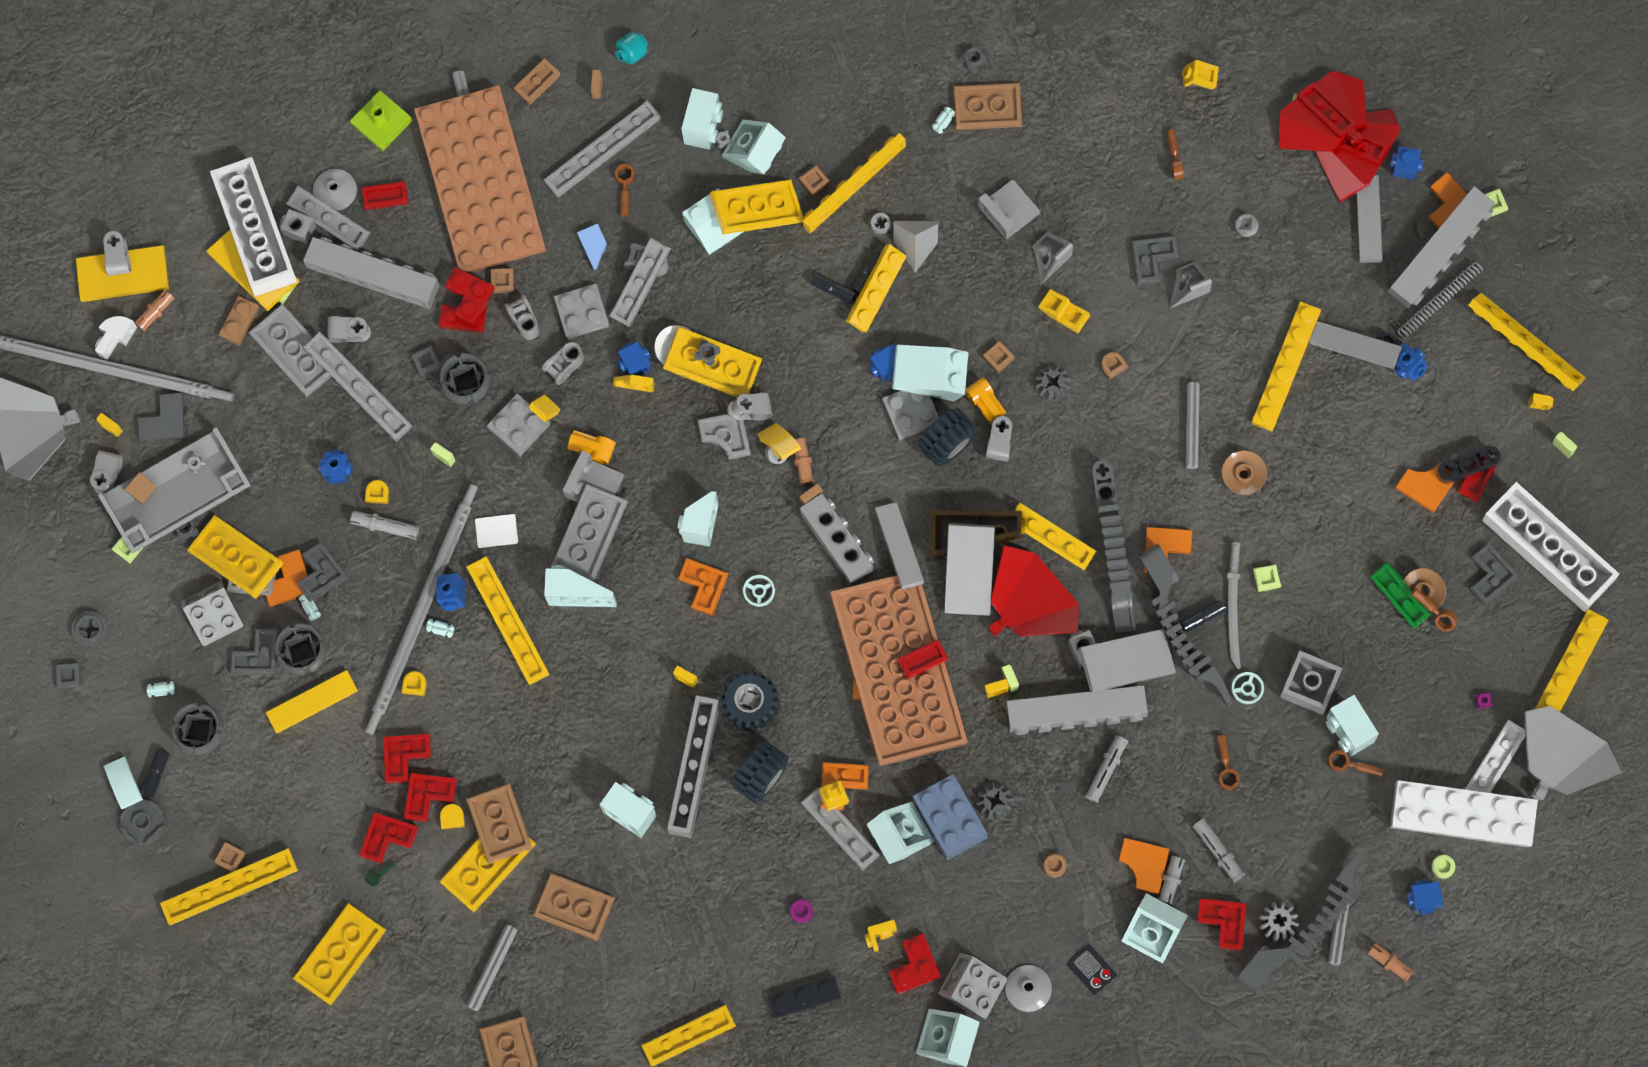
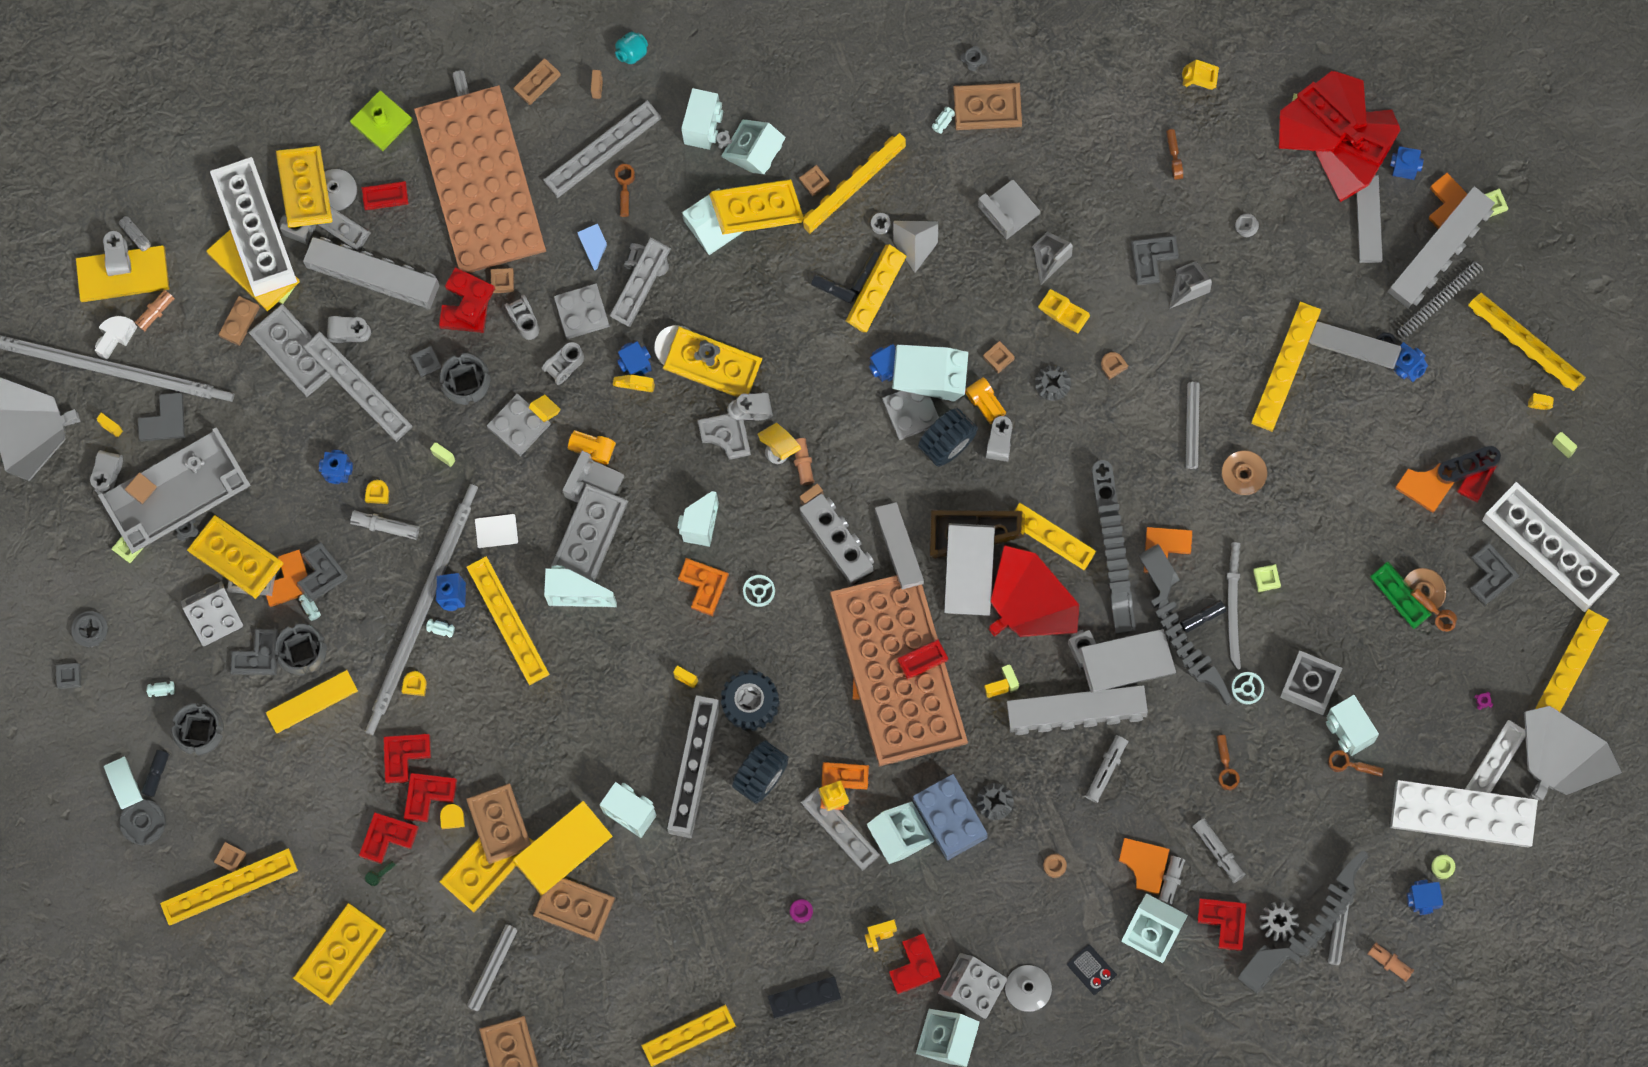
none -> light grey axle [119,216,151,251]
none -> yellow tile [276,146,332,228]
none -> yellow tile [512,801,613,896]

